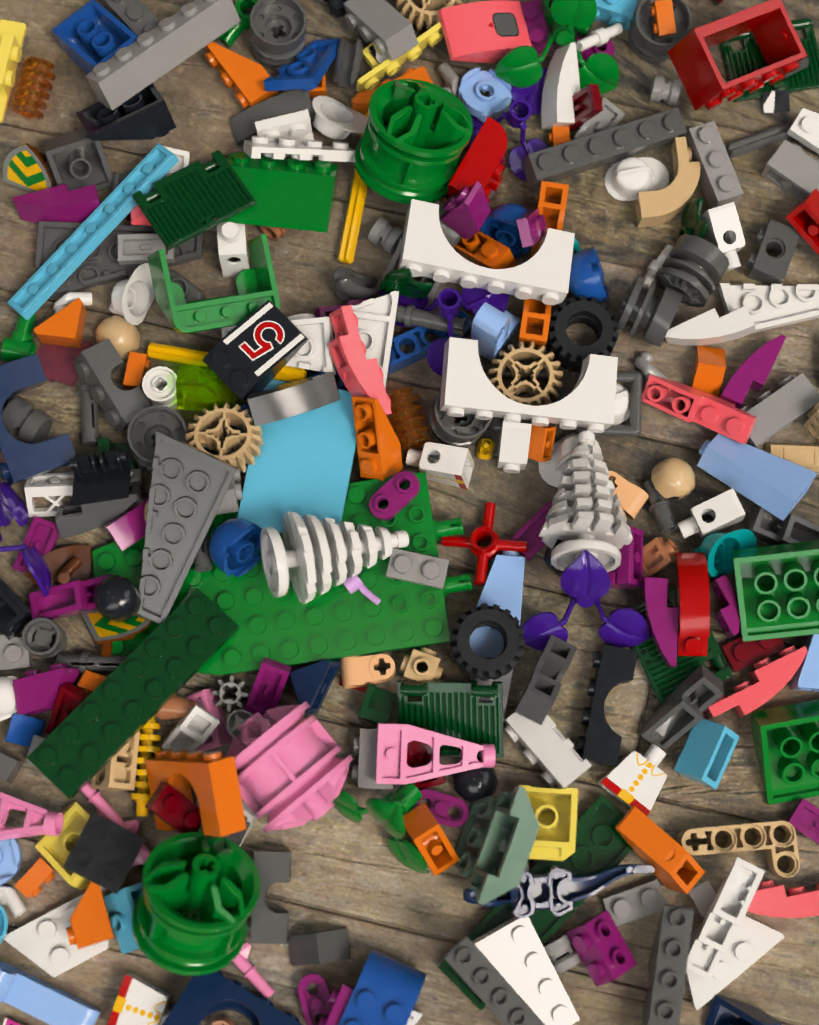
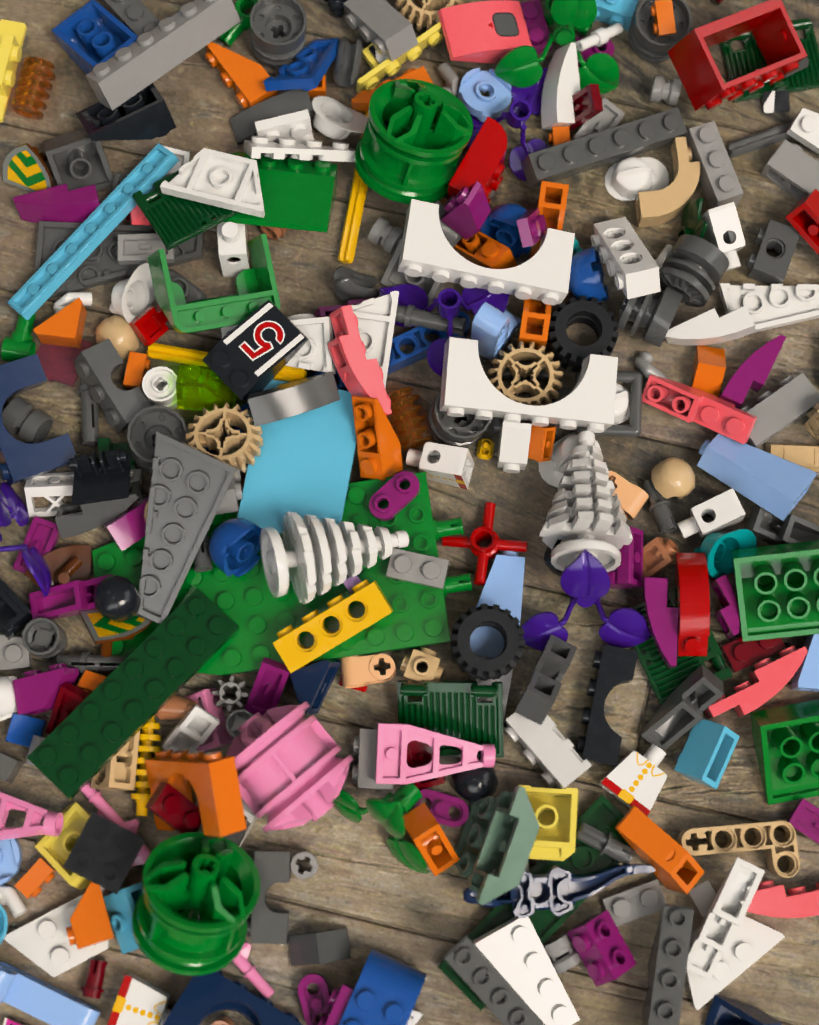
dark green panel [358,683,397,724] -> none
dark green plate [380,268,433,299] -> none
magenta plate [510,501,552,562] -> none
none -> dark red pin [81,959,108,999]
none -> red plate [129,305,169,346]
none -> white wing [160,148,265,218]
none -> yellow brick [273,579,394,673]
none -> light grey bush [291,852,319,879]
none -> dark grey axle [576,823,635,864]
none -> white brick [591,217,661,299]

